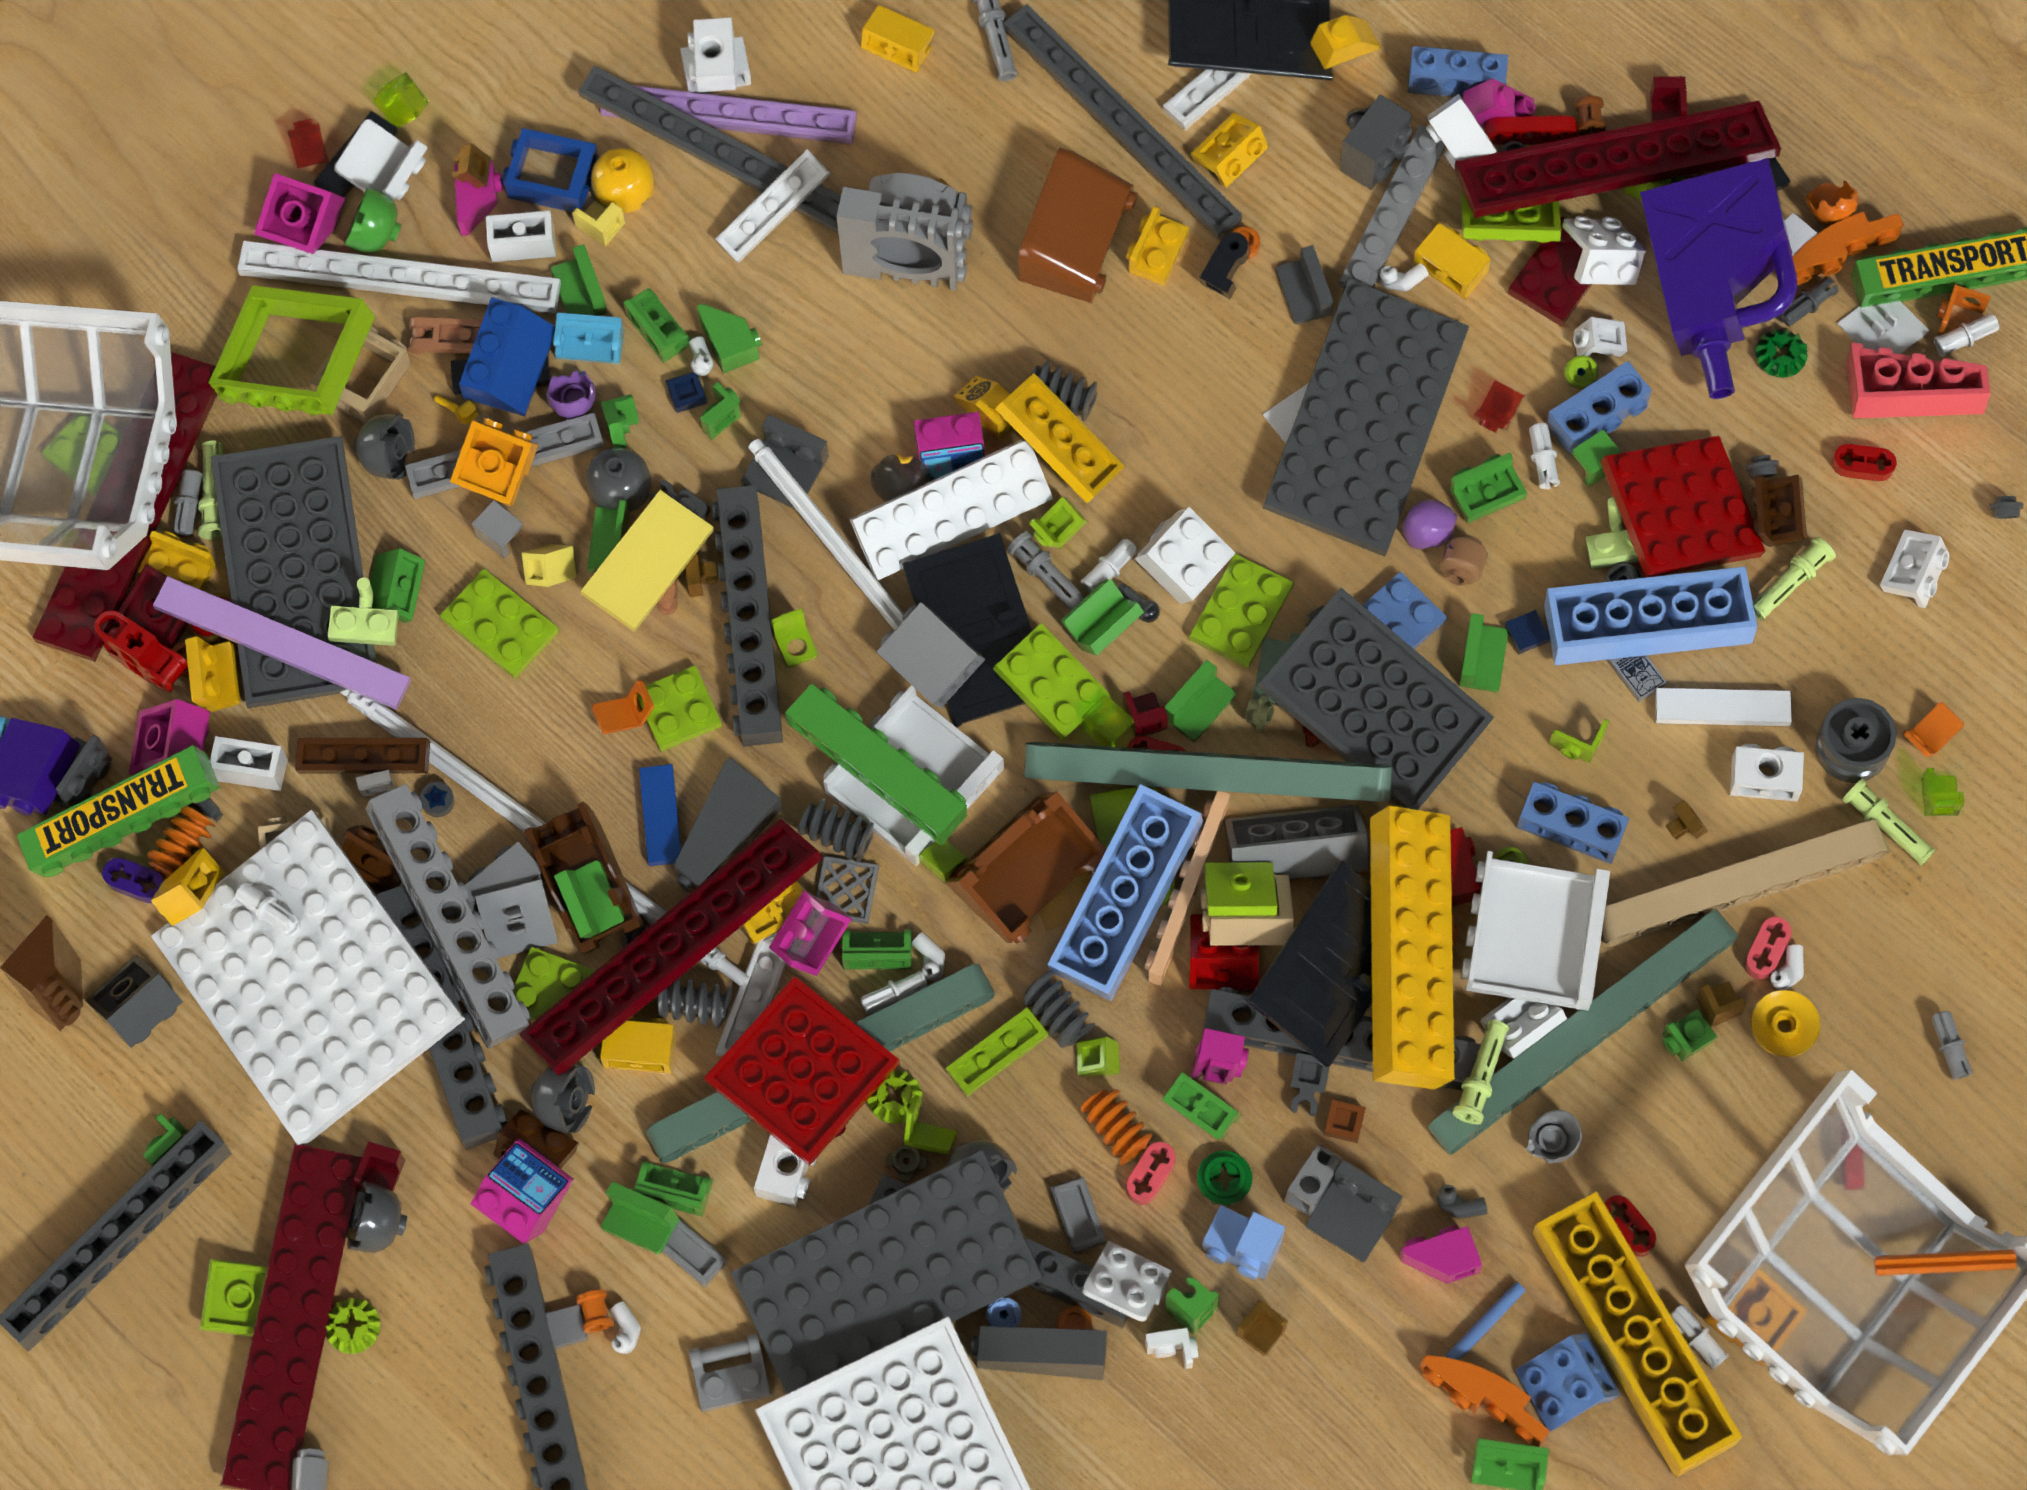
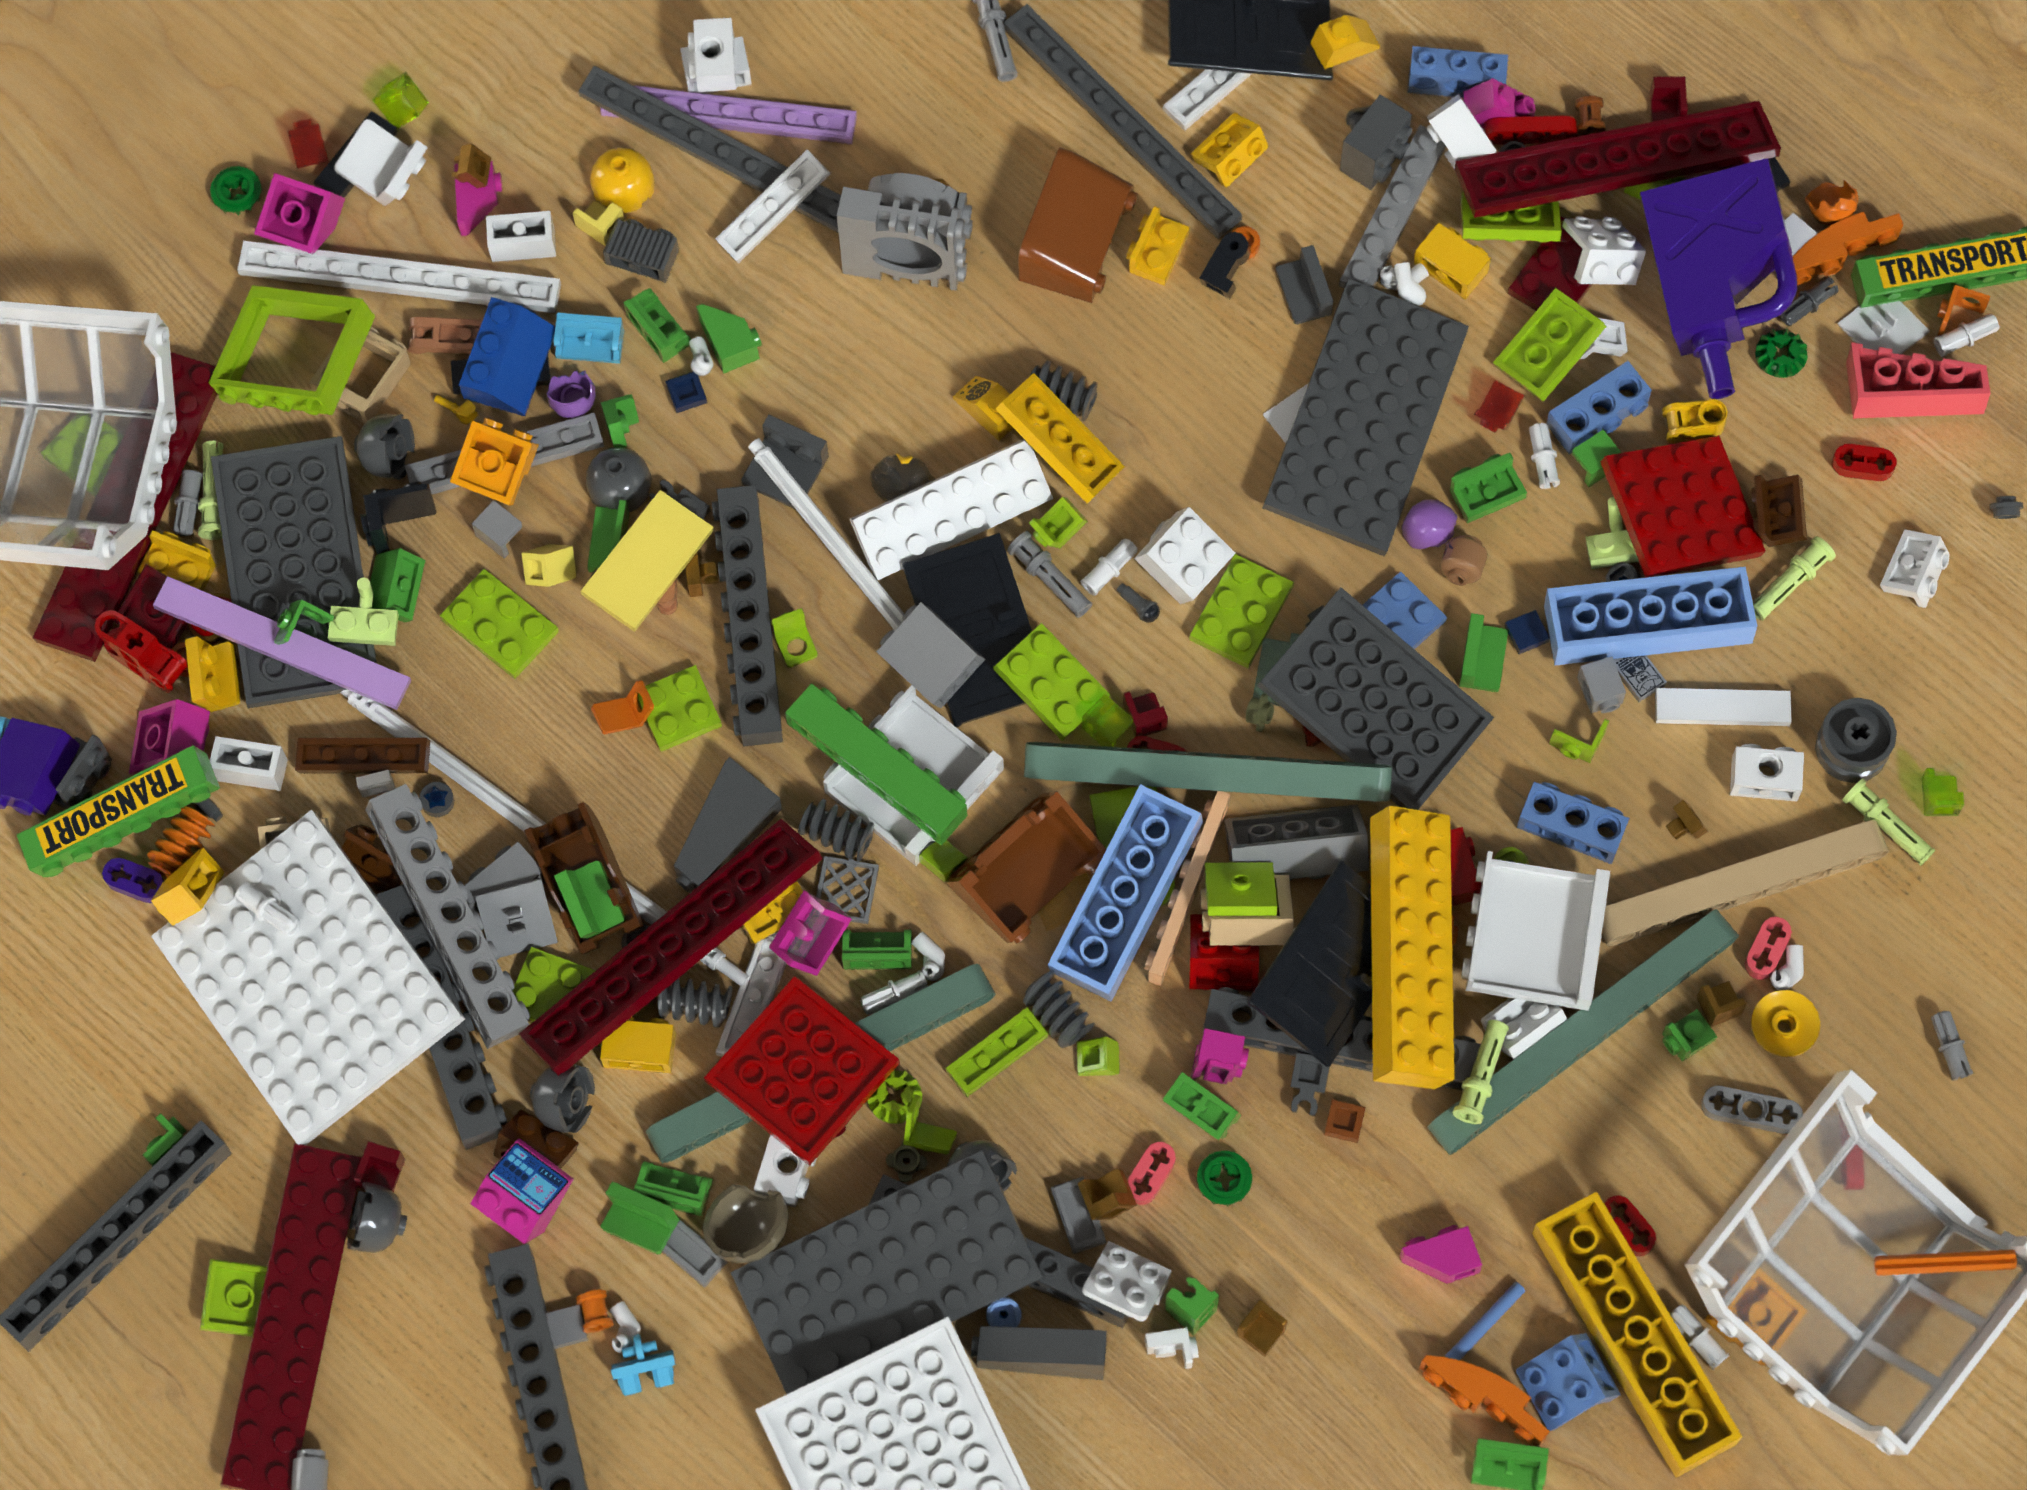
reddish brown slope [0,915,83,1031] -> none
dark grey slope [85,955,183,1048] -> none
lime gear [324,1297,381,1354] -> none
bright green cylinder [344,187,402,253] -> none
blue window [502,128,599,212] -> none
bright green panel [551,244,608,316] -> none
blue tile [639,764,681,866] -> none
light grey plate [688,1334,771,1413] -> none
bright green bracket [700,382,741,440] -> none
yellow hinge [861,5,935,73] -> none
dark pink slope [914,412,985,485] -> none
orange tile [1057,1306,1092,1330] -> none
bright green panel [1062,579,1144,656] -> none
orange piece [1080,1089,1153,1166] -> none
bright green panel [1164,660,1236,742] -> none
light blue brick [1202,1205,1285,1280] -> none
light grey leg [1284,1144,1343,1216] -> none
dark grey bracket [1306,1160,1403,1262] -> none
dark grey arm [1437,1185,1487,1219] -> none
light grey hair [1525,1110,1582,1164] -> none
lime tile [1564,355,1598,388] -> none
dark grey plate [1746,455,1779,479] -> none
orange bracket [1903,702,1964,757] -> none
none -> green gear [210,166,262,216]
none -> bright green bracket [274,599,334,645]
none -> black bracket [360,482,437,554]
none -> dark grey brick [603,219,679,283]
none -> medium azure hips [611,1334,675,1396]
none -> dark tan cylinder [703,1184,789,1264]
none -> pearl gold panel [1078,1168,1137,1220]
none -> white arm [1394,262,1426,306]
none -> lime plate [1493,288,1606,402]
none -> light grey brick [1577,656,1626,713]
none -> yellow piece [1662,399,1728,444]
none -> light grey beam [1701,1086,1803,1134]

